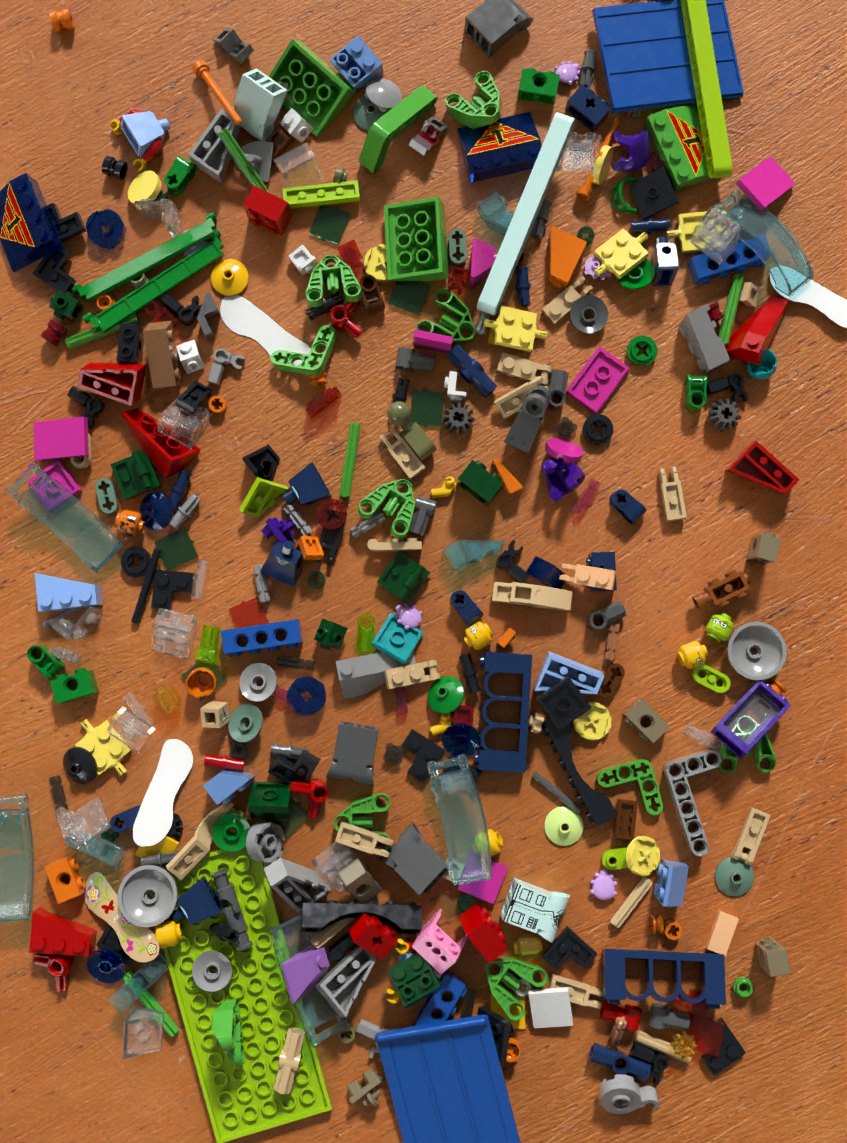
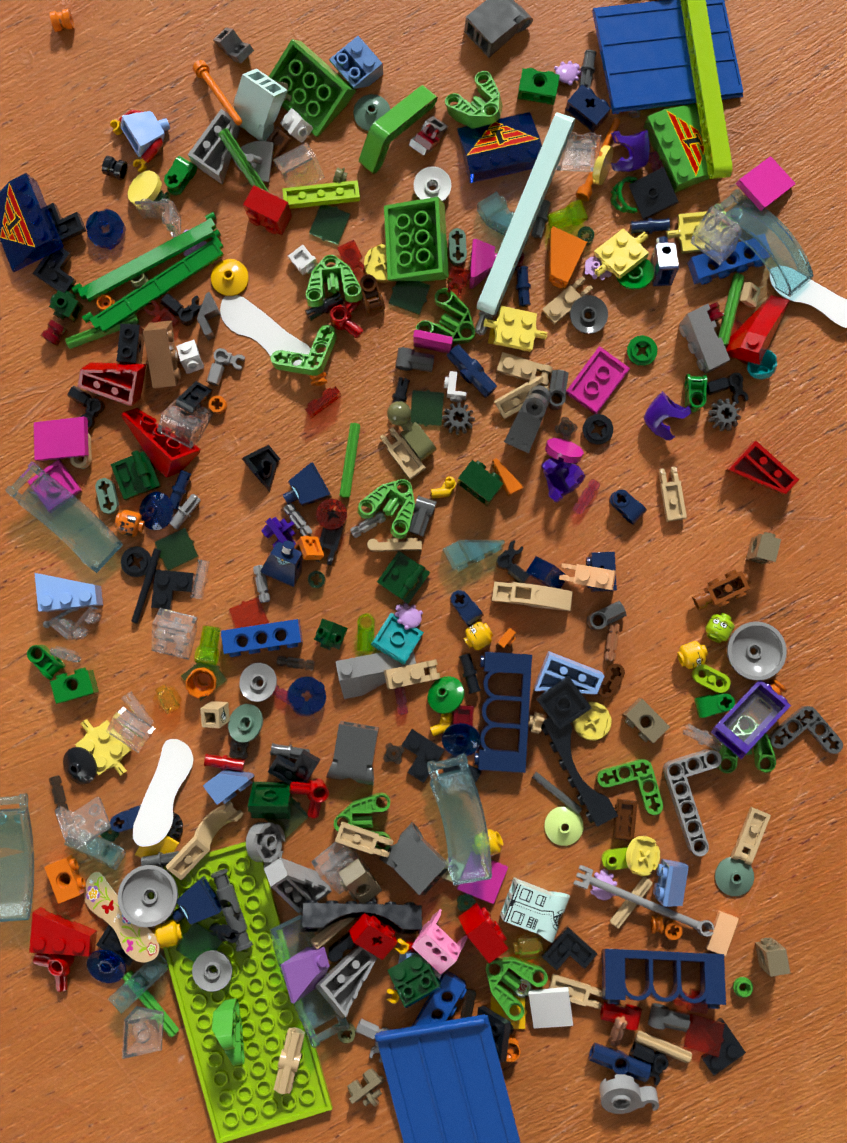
green dish [212,813,251,852] -> none
lime wing [239,477,289,518] -> none
light grey dish [364,78,402,112] -> none
clear yellow gear [670,1031,697,1059] -> none
none -> clear green piece [176,922,222,962]
none -> white dish [414,167,451,201]
none -> clear neon green piece [547,200,588,229]
none -> light grey hinge [574,865,714,937]
none -> dark purple piece [643,391,691,440]
none -> green piece [694,693,735,718]
none -> dark grey beam [768,706,843,754]

